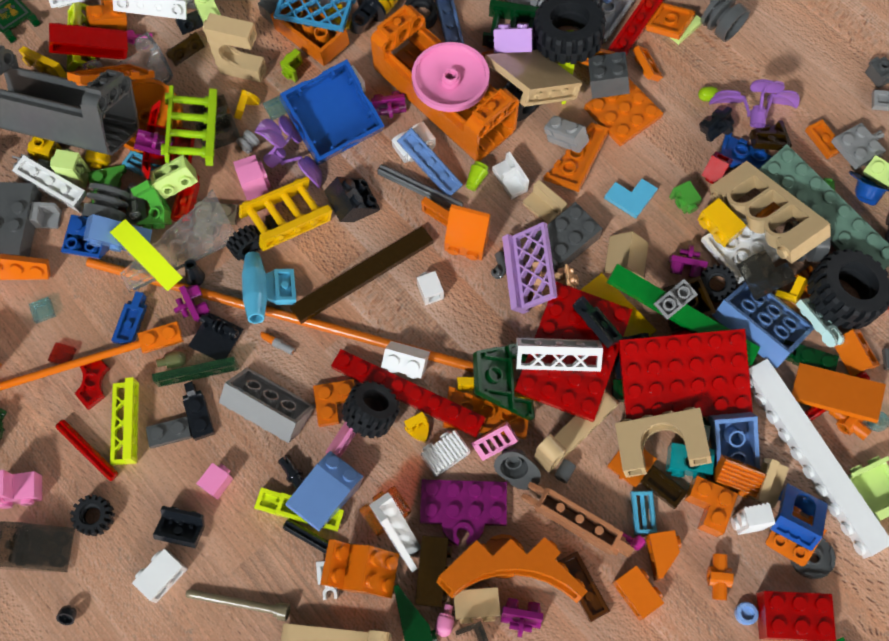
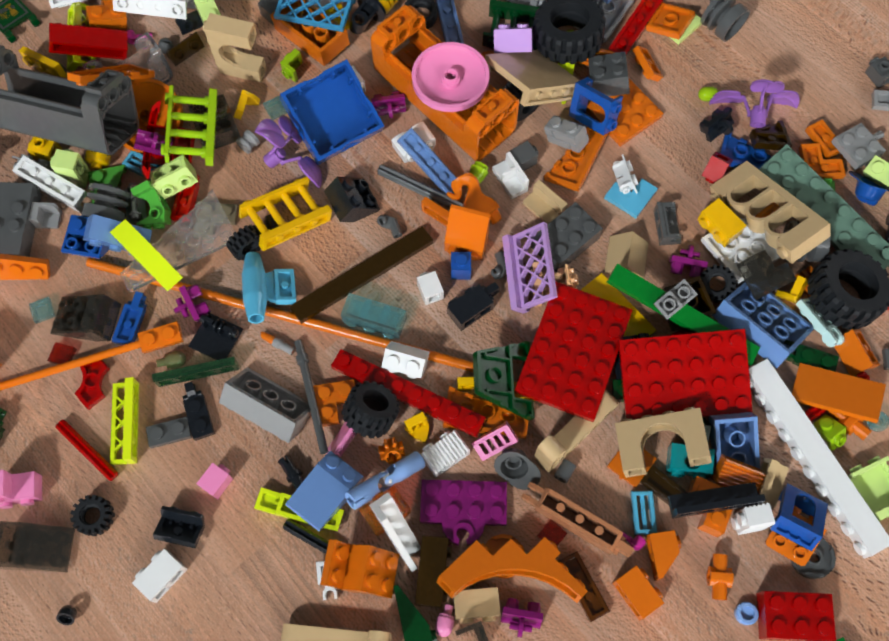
black cone [184,259,205,286] -> none
dark tan piece [186,589,291,621] -> none
bright pink brick [233,155,271,200] -> none
white fence [516,338,603,372] -> none
black hinge [572,296,623,348] -> none
bright green brick [669,181,702,214] -> none
none -> clear smoke slope [50,294,121,342]
none -> dark grey hinge [158,37,174,54]
none -> dark grey bar [294,340,329,454]
none -> clear light blue brick [341,293,407,339]
none -> light blue piece [345,451,425,510]
none -> dark grey arm [377,215,402,238]
none -> orange gear [378,437,405,465]
none -> orange hips [446,172,502,225]
none -> black hinge [447,282,500,331]
none -> blue brick [451,252,471,280]
none -> dark grey brick [510,140,539,172]
none -> clear red tile [536,519,568,546]
none -> blue panel [569,77,623,136]
none -> white hinge [612,154,639,194]
none -> dark grey hinge [653,202,682,246]
none -> black fence [667,482,766,519]
none -> orange plate [798,143,846,180]
none -> lime bracket [813,414,847,451]

